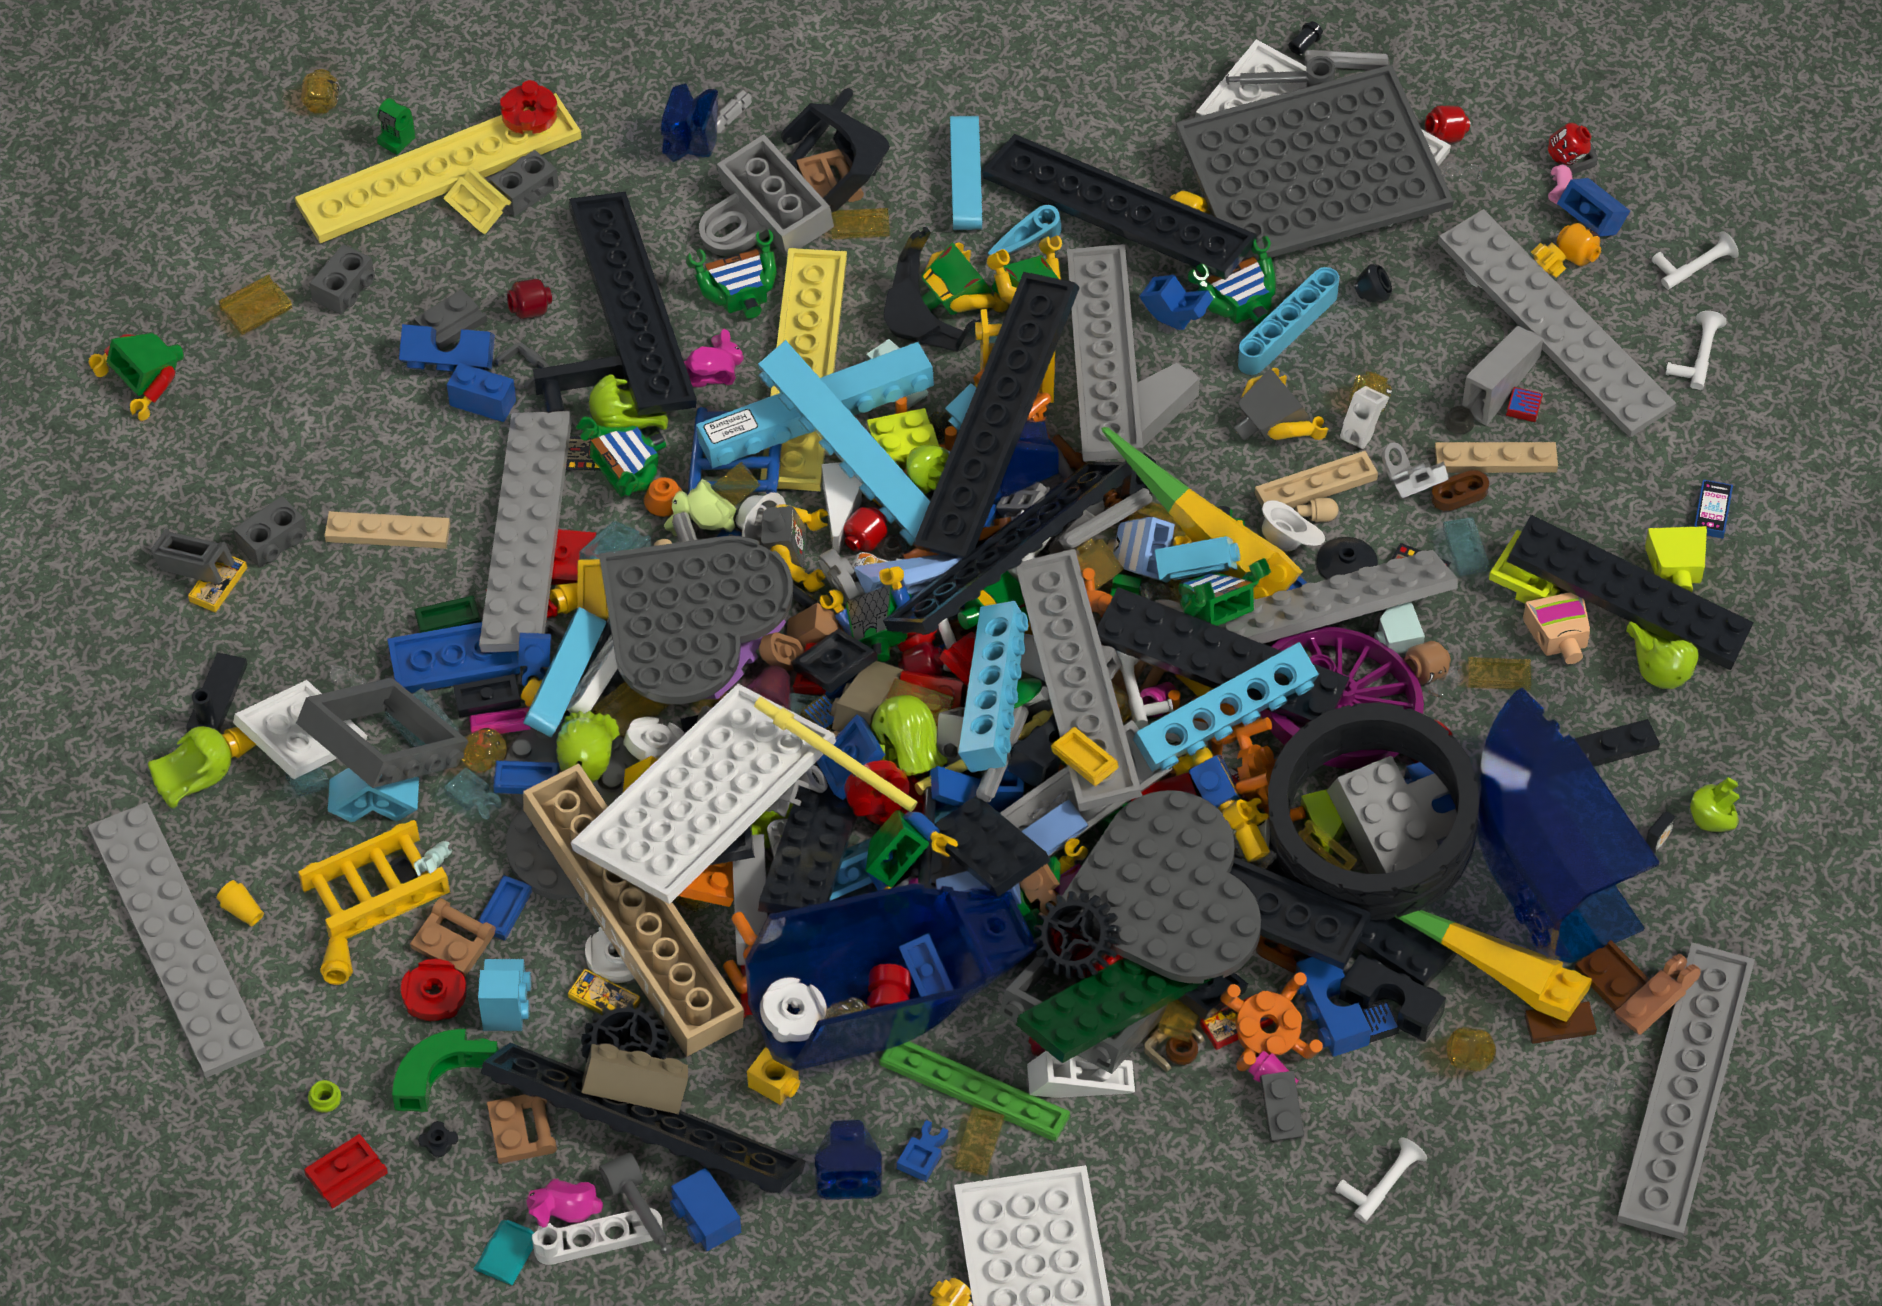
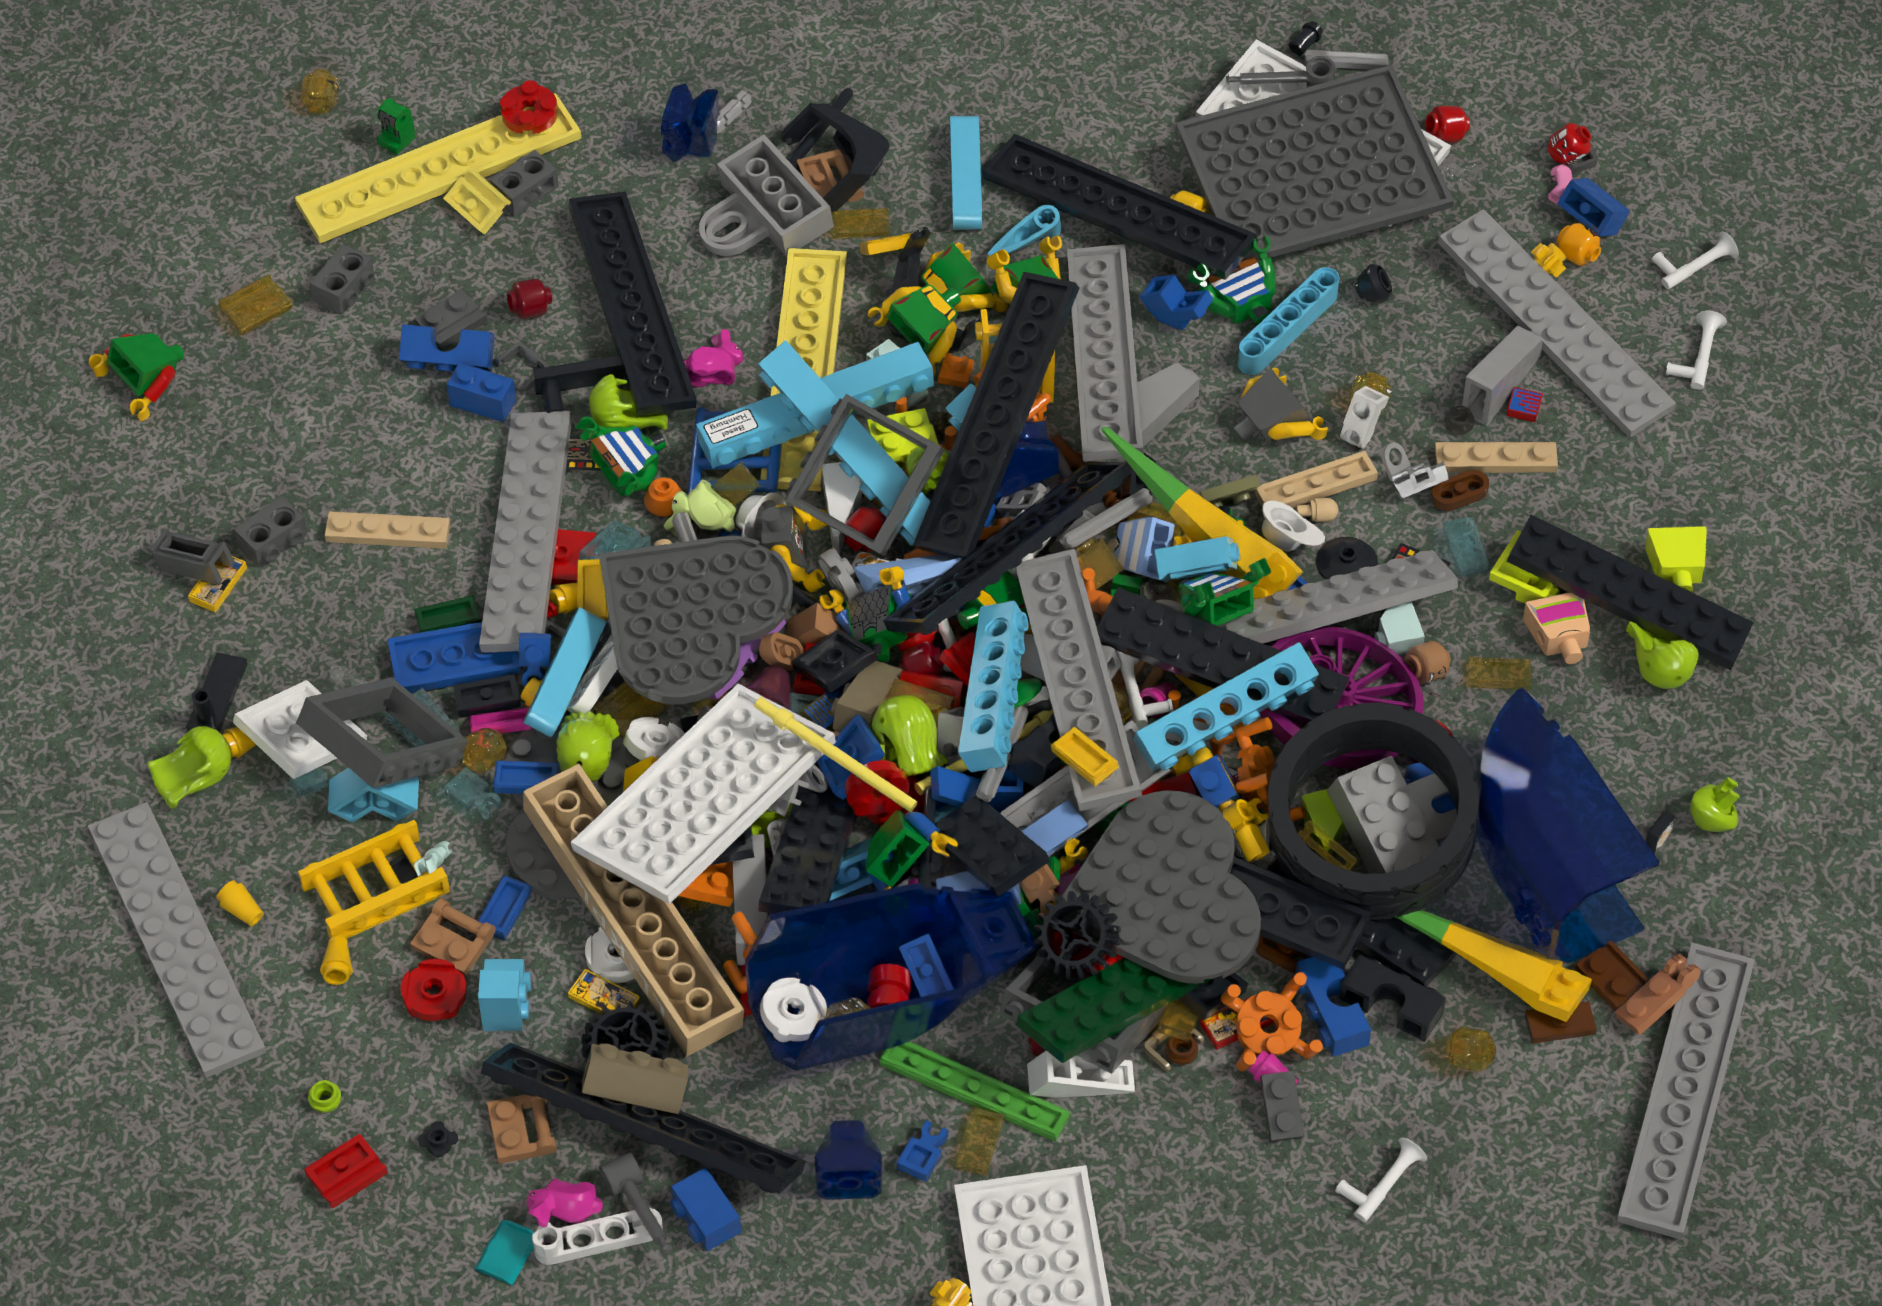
green arch [392,1029,499,1112] -> none
torso [686,229,777,319] -> none
yellow brick [747,1047,800,1105] -> none
tile [1362,1002,1400,1043] -> none
black plate [1530,719,1660,781] -> none
tile [1694,480,1733,538] -> none
none -> dark grey window [785,394,945,557]
none -> yellow tile [859,232,926,255]
none -> torso [868,285,961,376]
none -> orange tile [938,353,974,388]
none -> olive plate [1199,474,1261,507]

